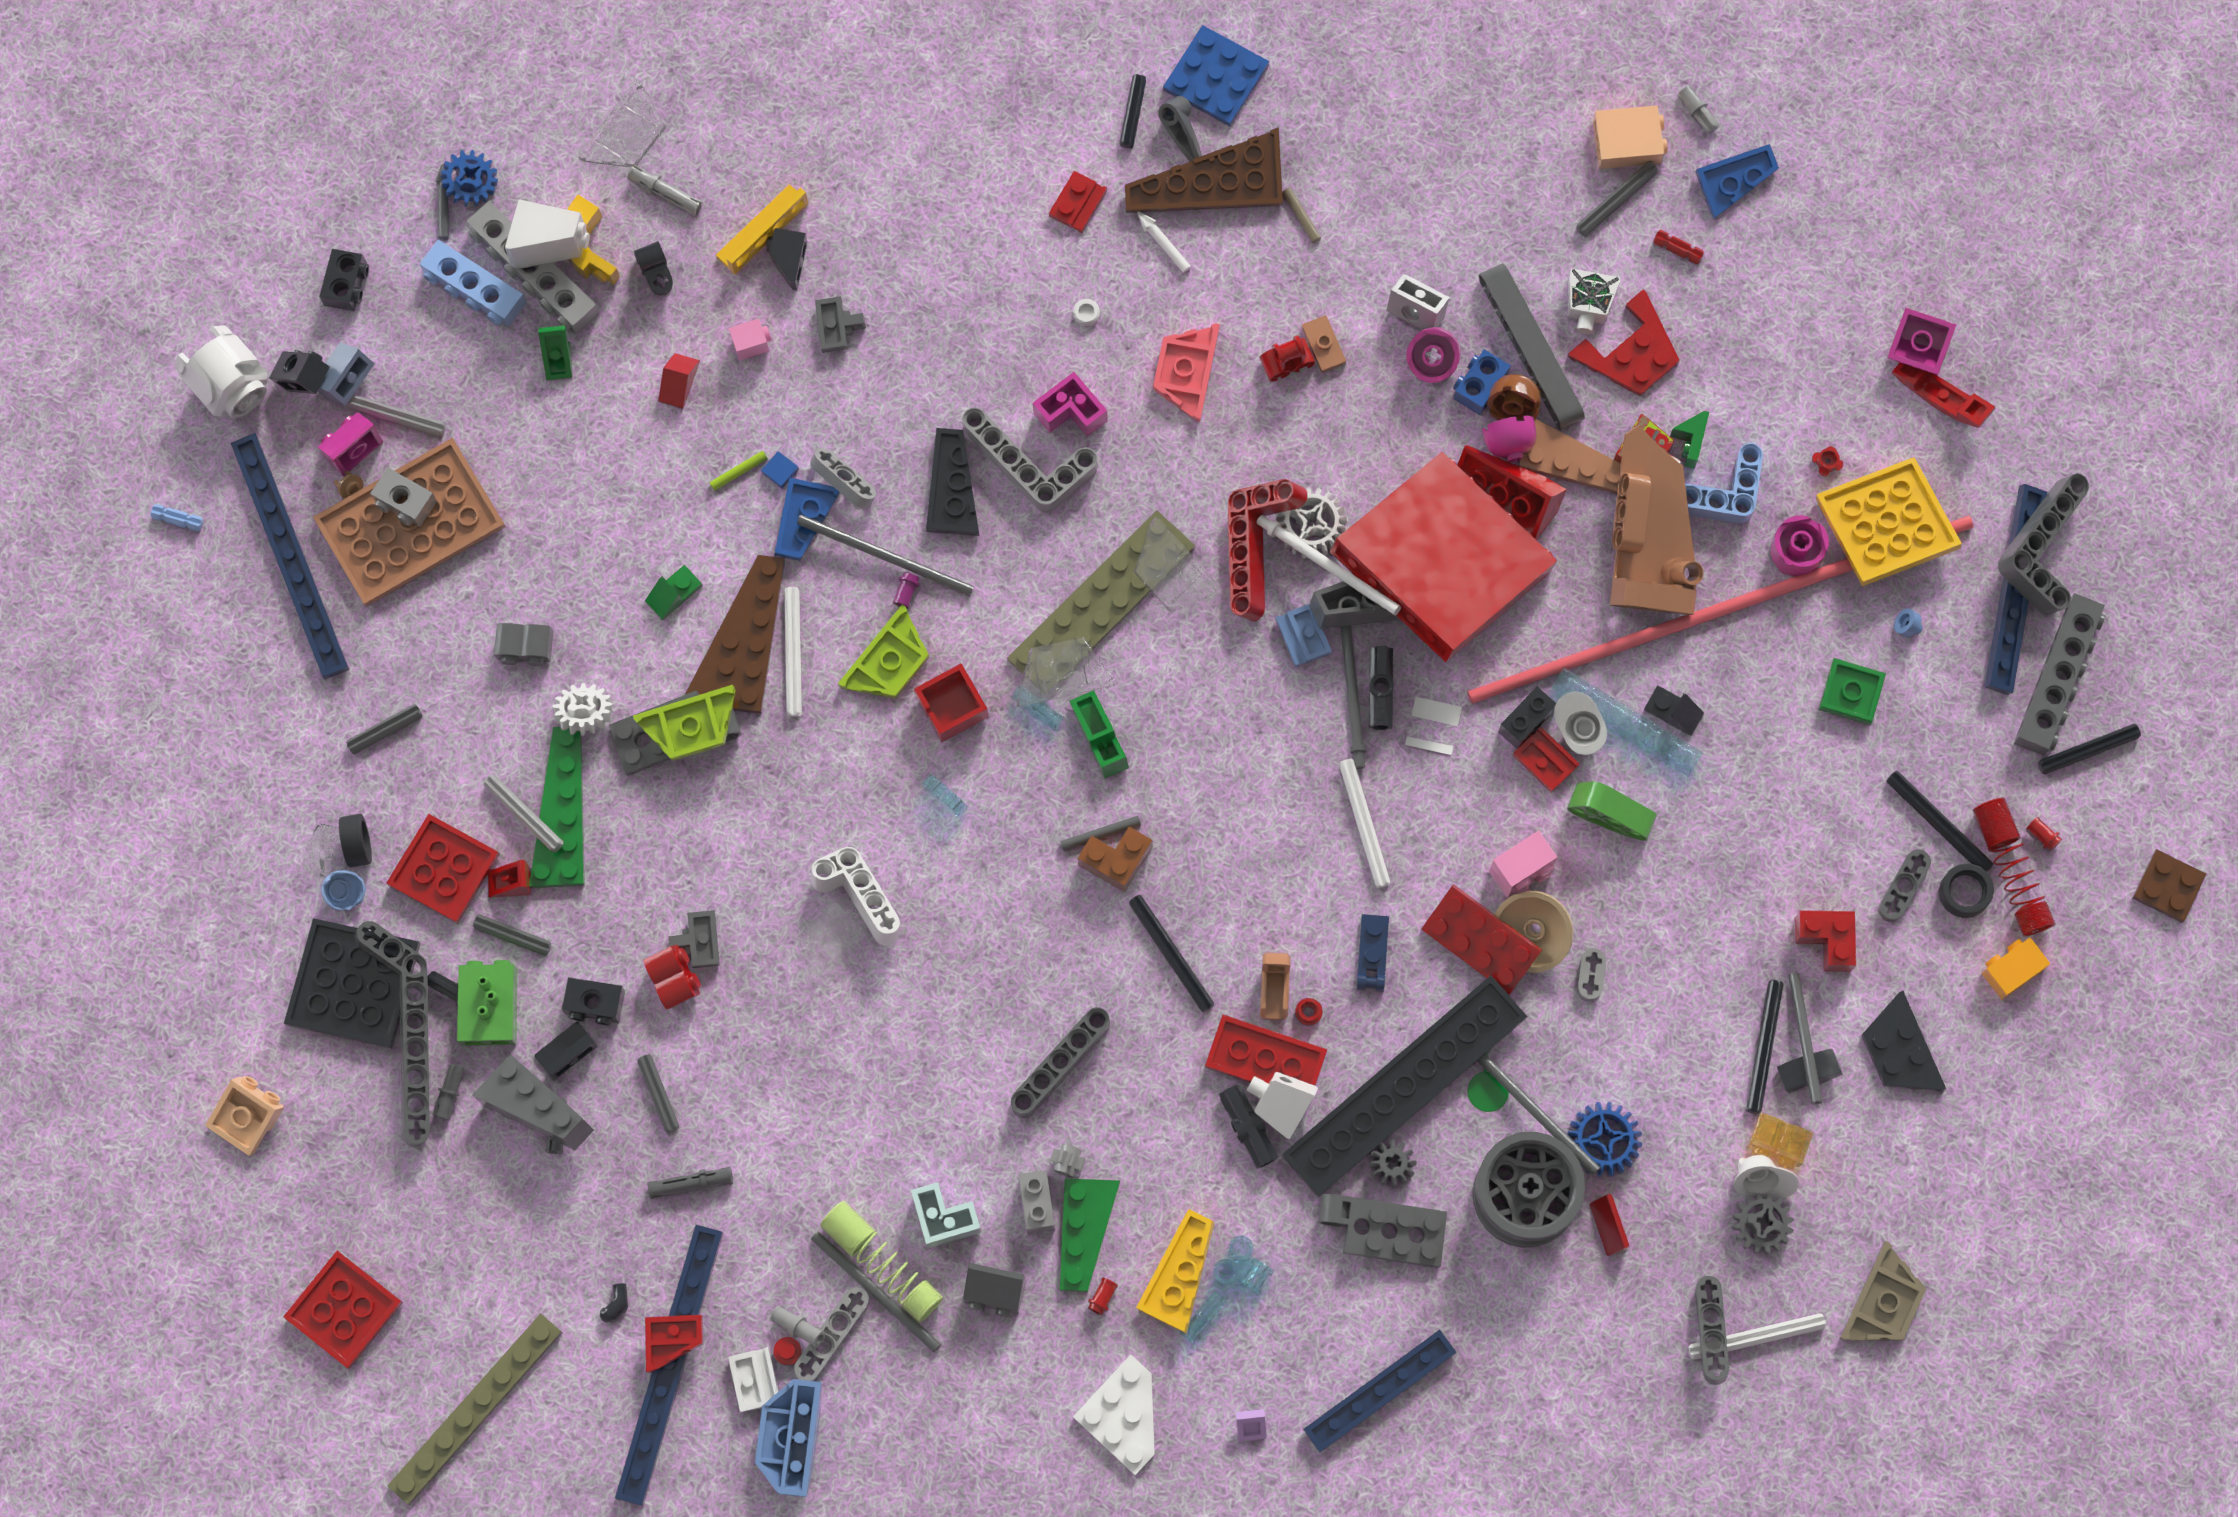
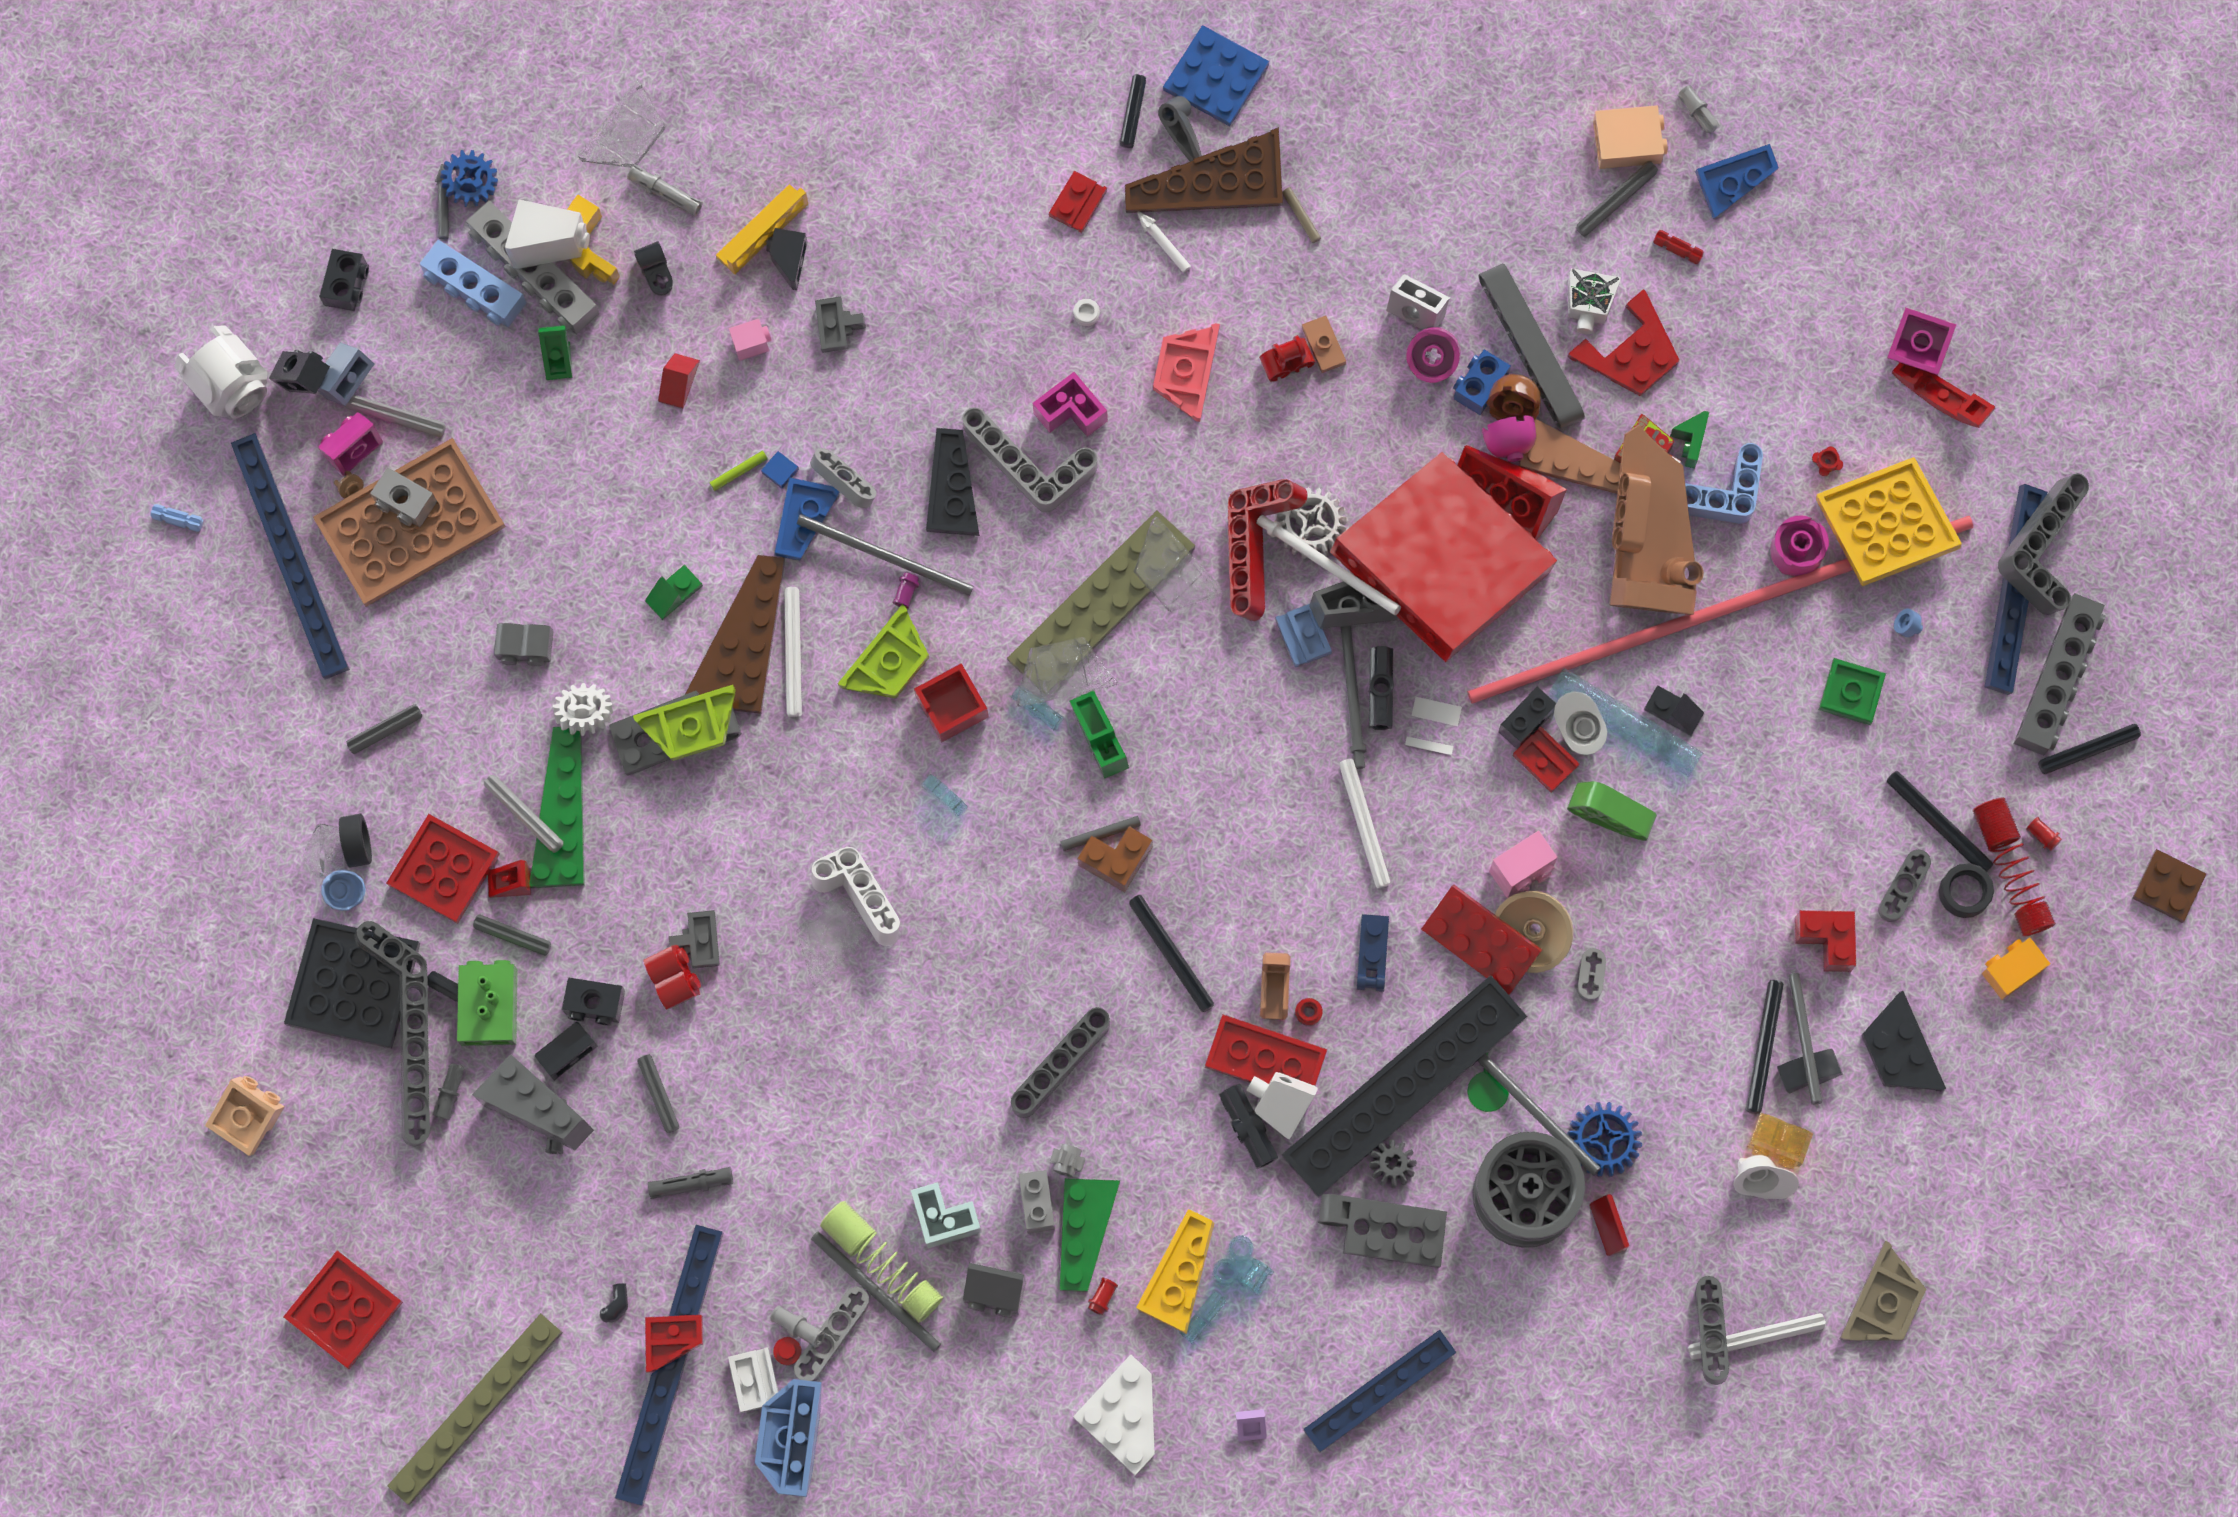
dark grey gear [1732,1193,1794,1255] -> none

